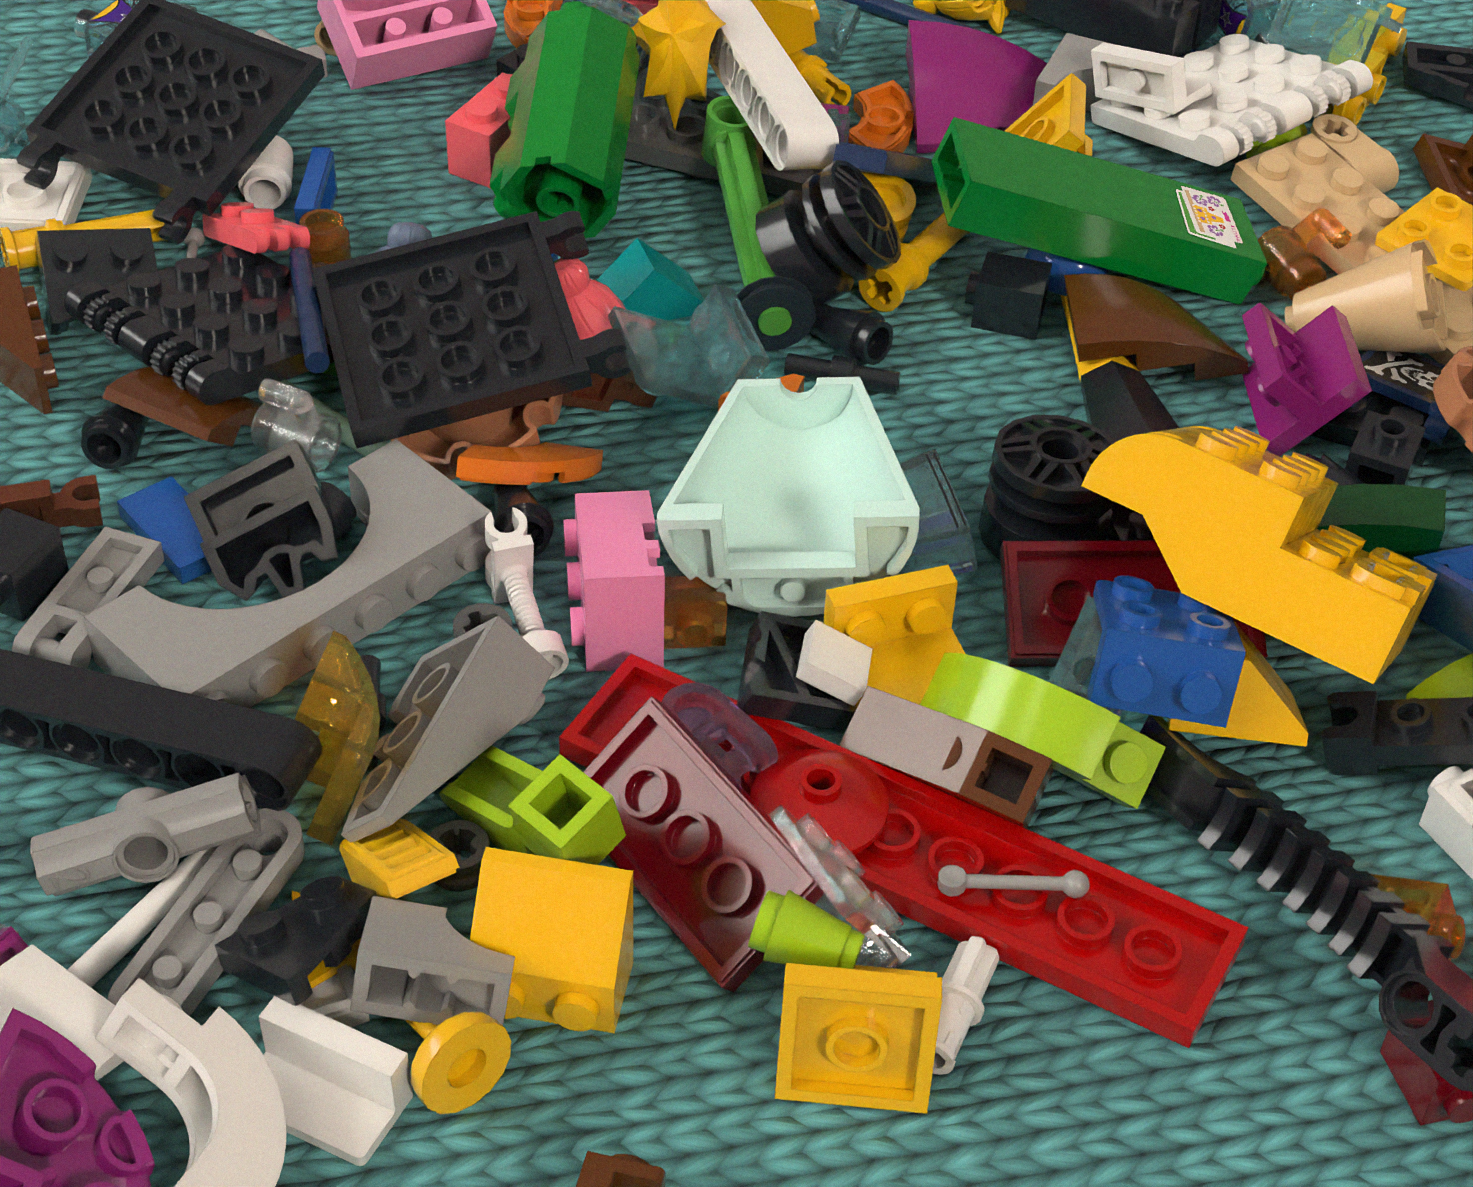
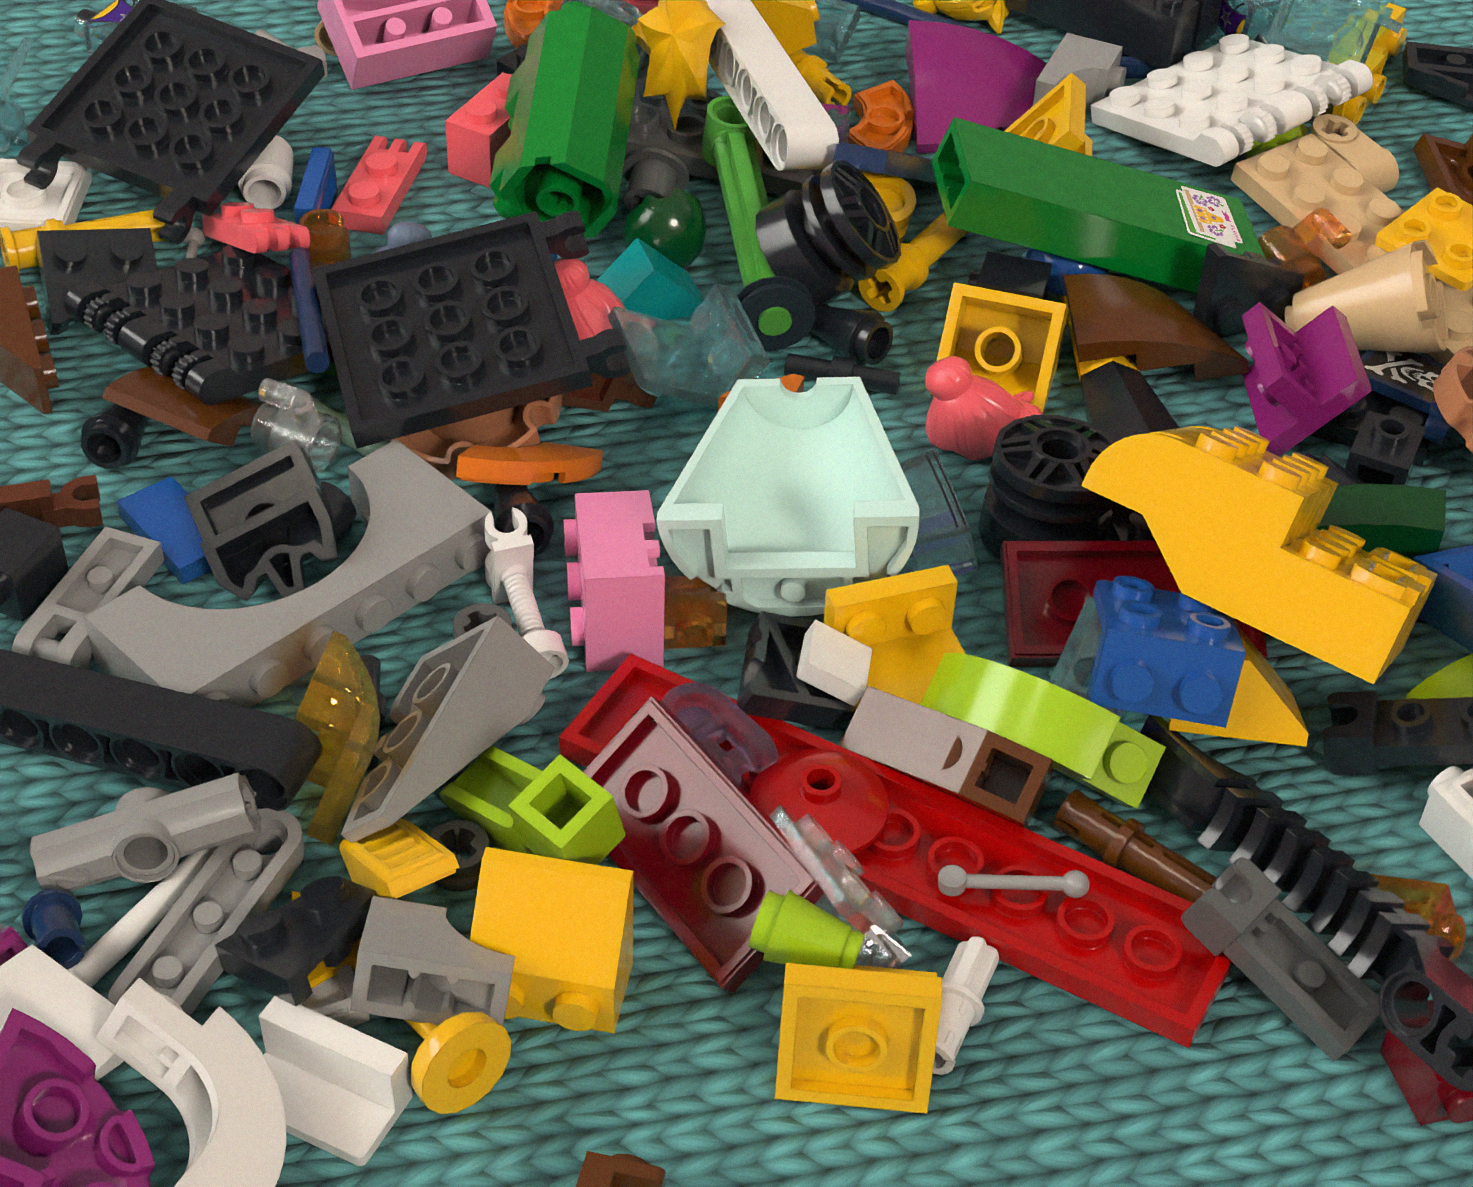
white panel [1091,42,1211,114] -> none
none -> dark blue pin [21,889,86,970]
none -> coral hinge [331,135,427,235]
none -> dark green hair [622,188,706,268]
none -> dark grey piece [623,147,689,212]
none -> coral hair [925,356,1043,461]
none -> yellow slope [929,282,1069,413]
none -> reddish brown pin [1053,790,1217,903]
none -> dark grey plate [1181,857,1380,1062]
none -> black wing [1193,243,1305,338]

